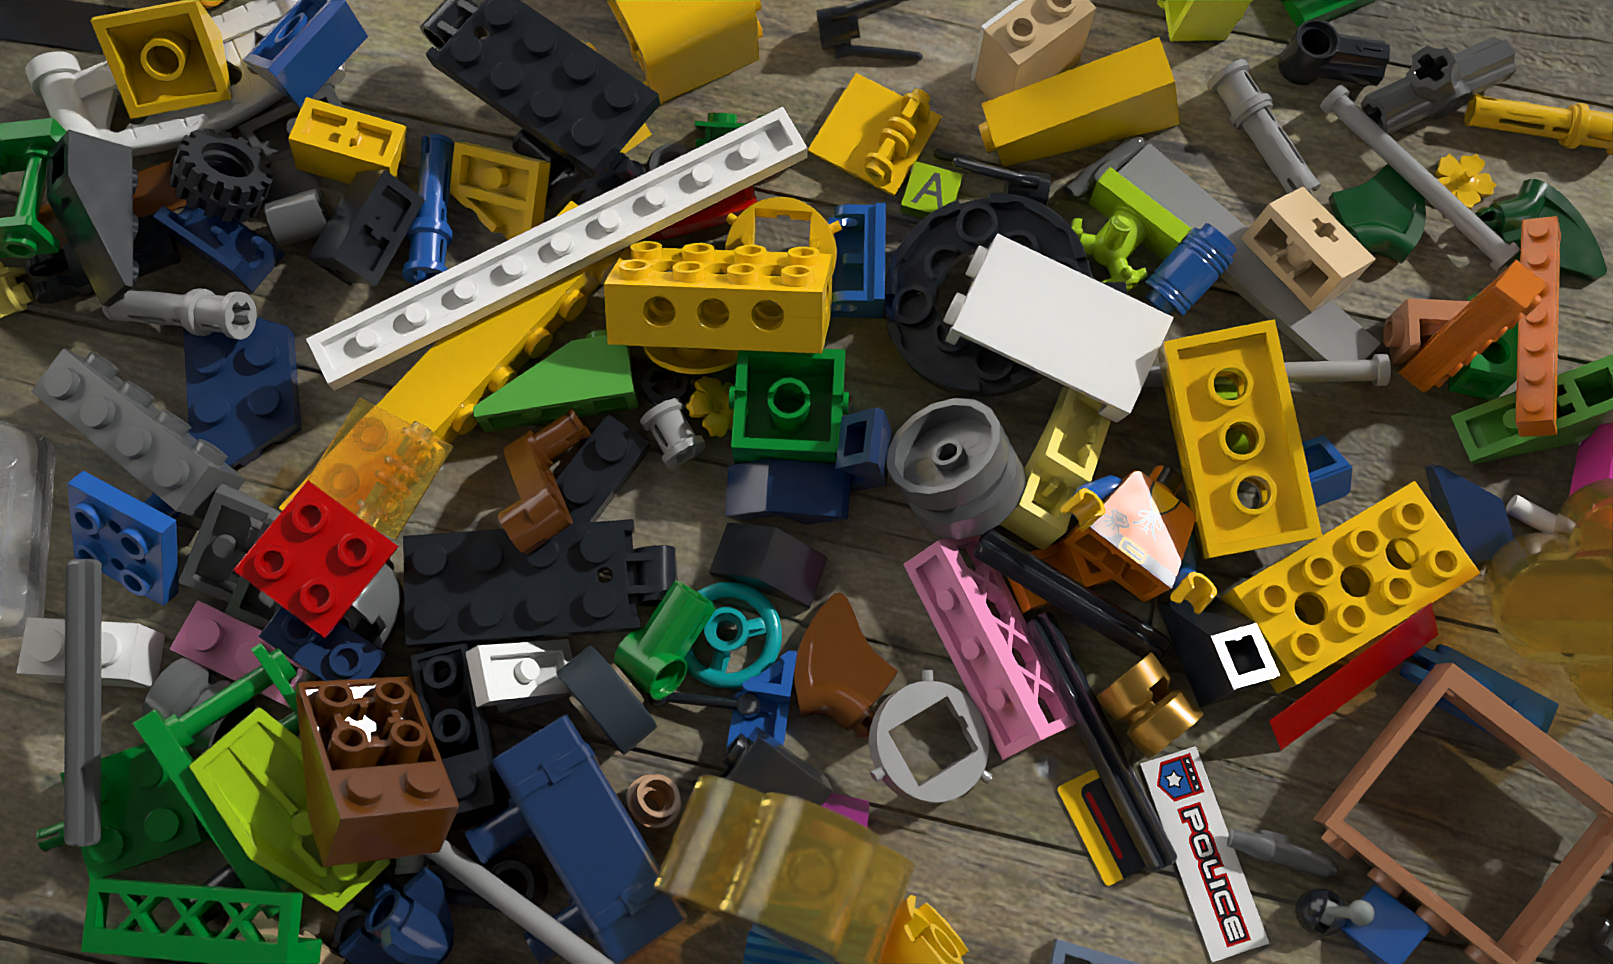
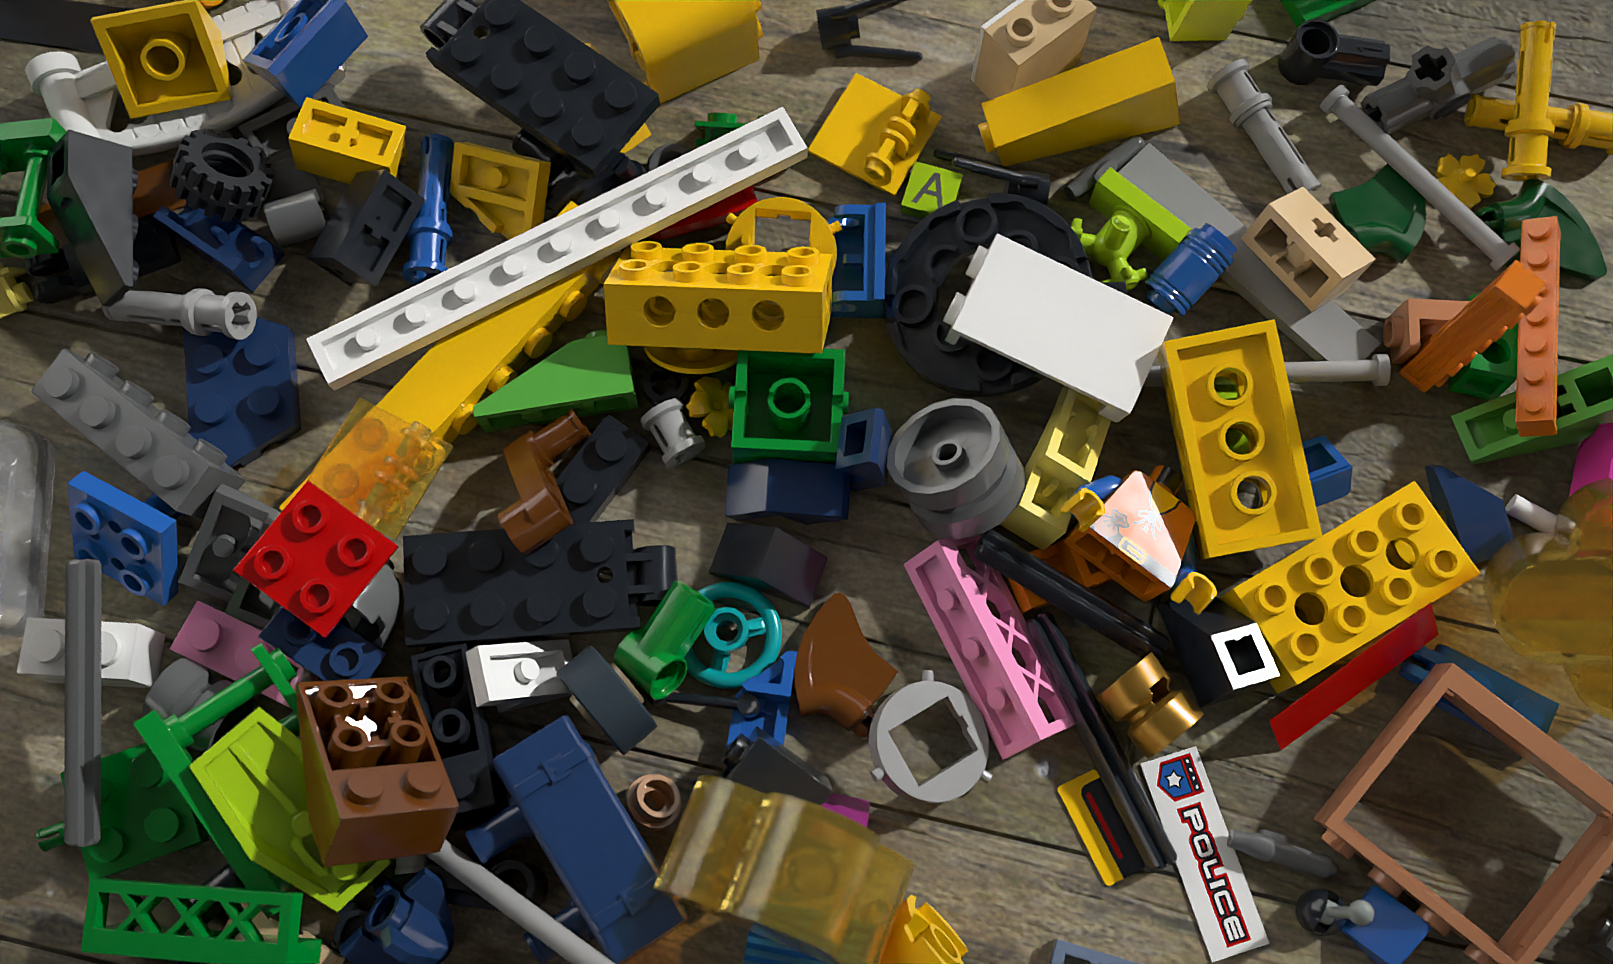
none -> yellow pin [1501,21,1556,182]

